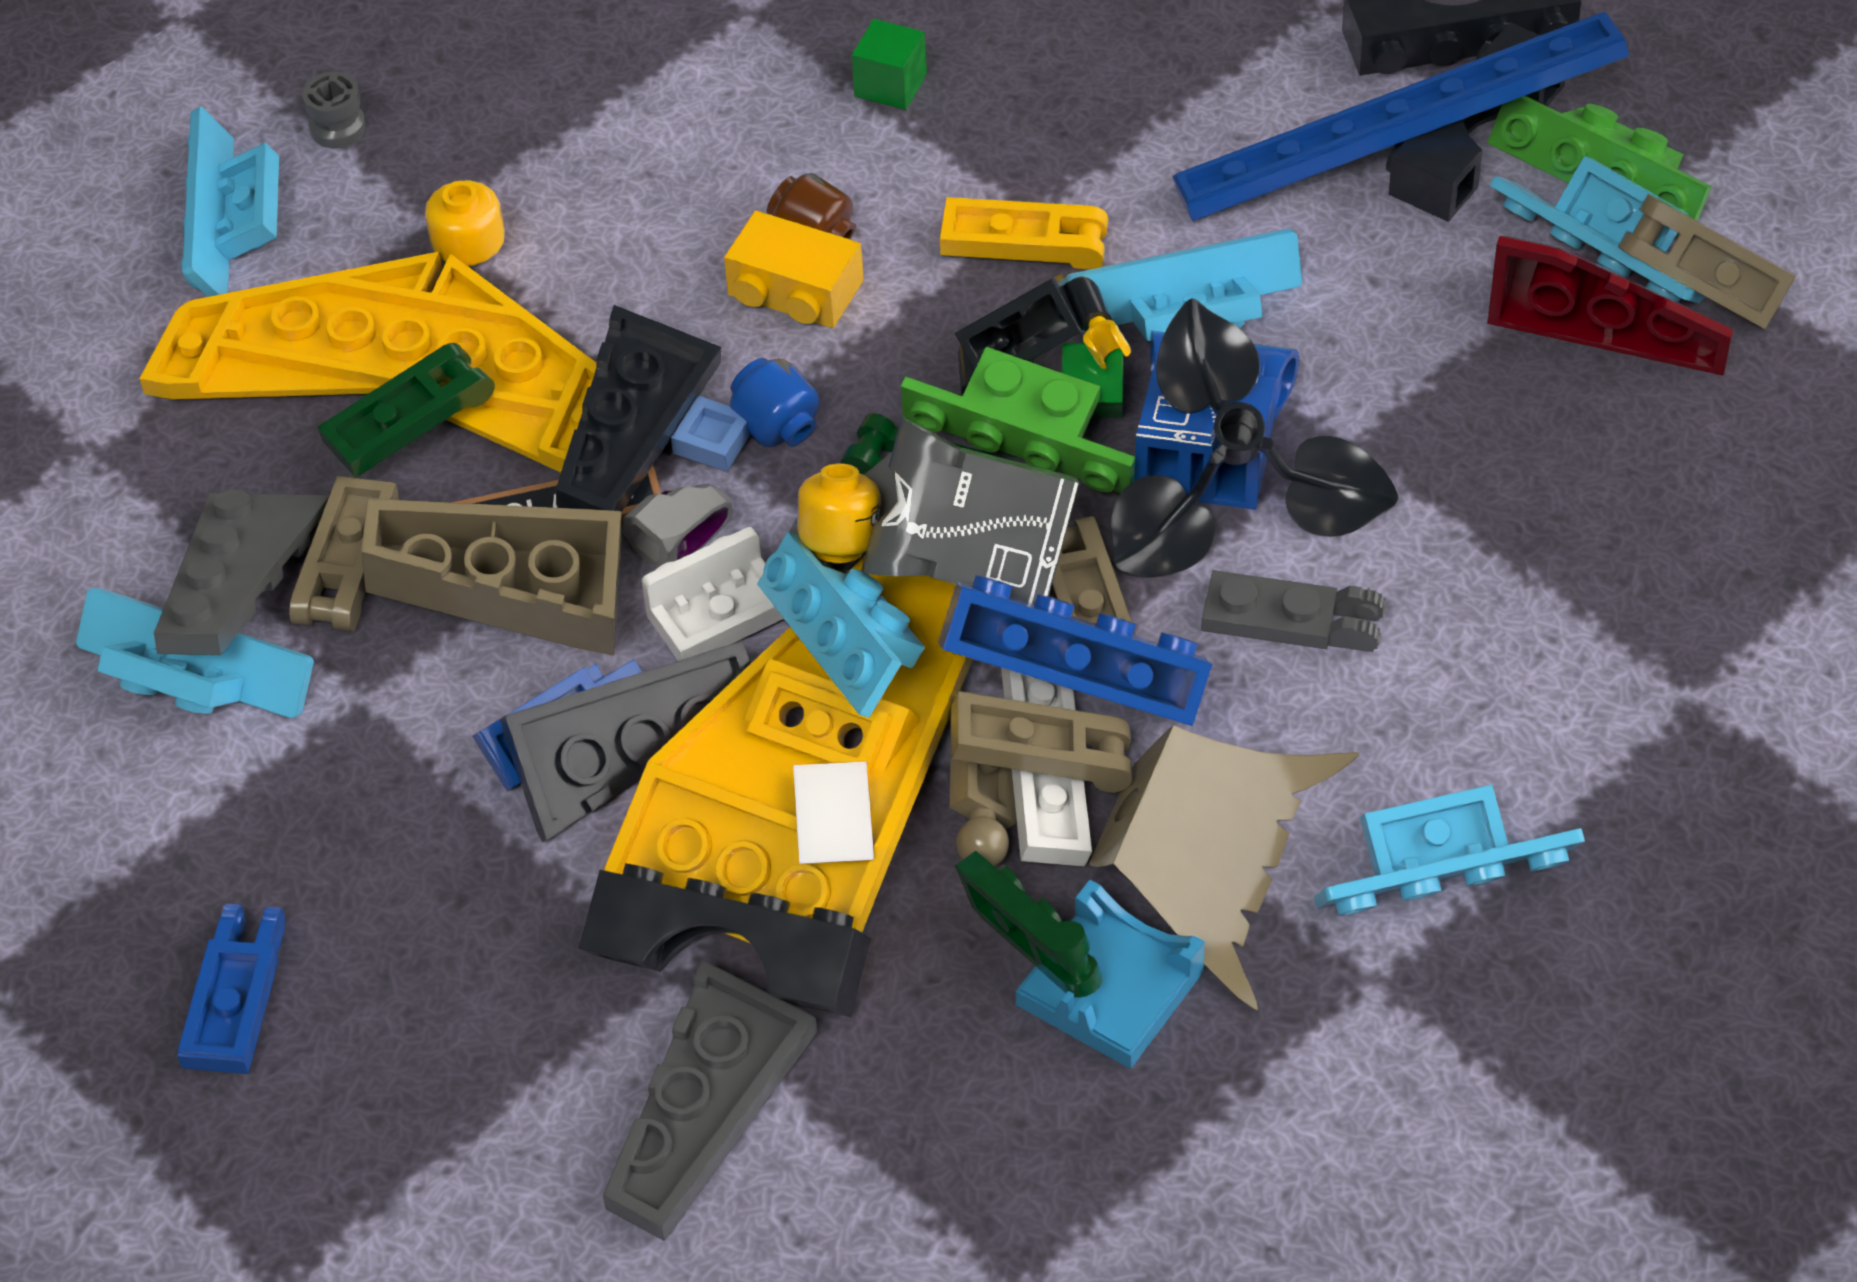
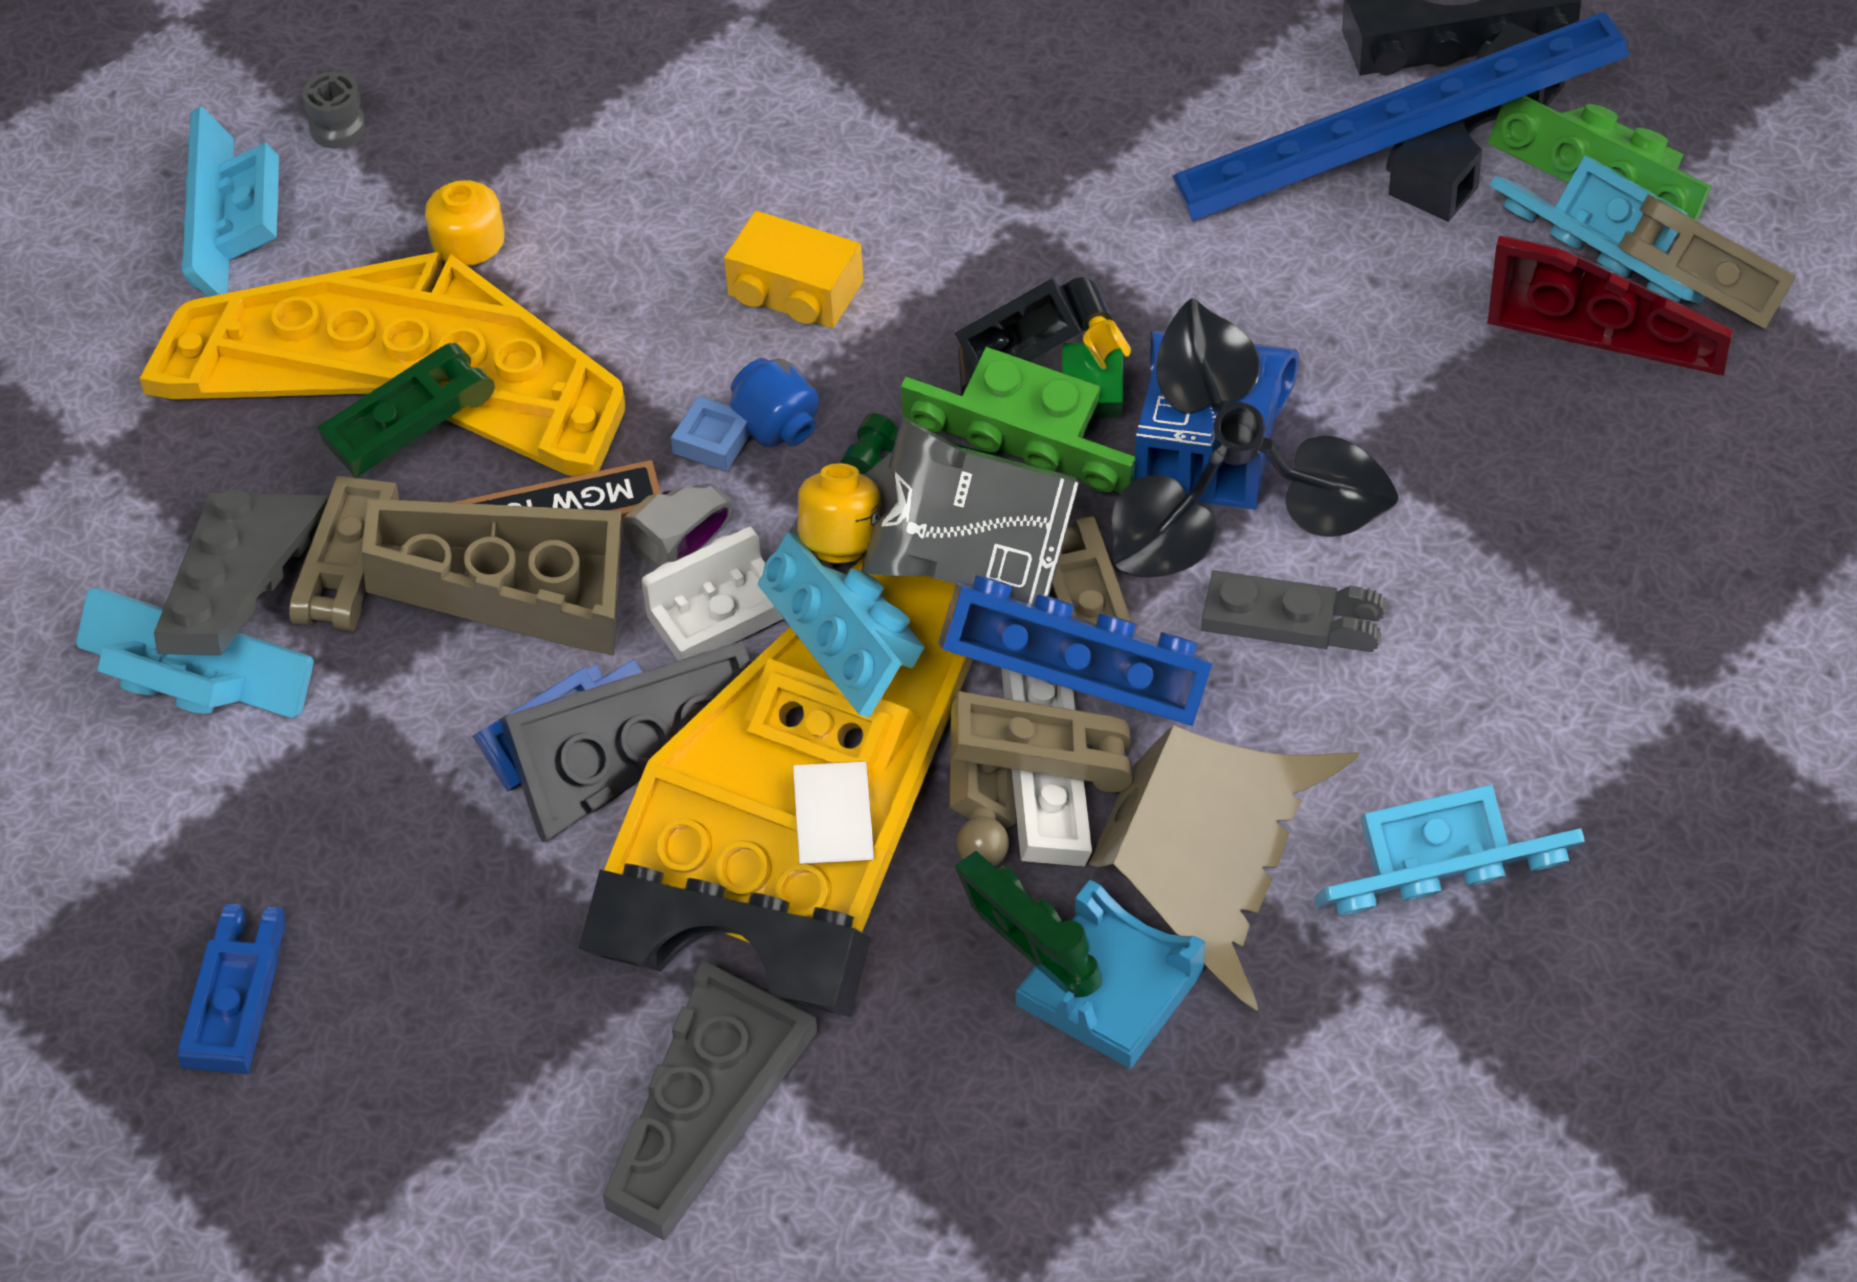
black wing [556,305,722,512] -> none
reddish brown head [766,173,856,240] -> none
green piece [851,19,927,110] -> none
yellow plate [940,197,1109,269] -> none
medium azure bracket [1066,228,1302,341] -> none

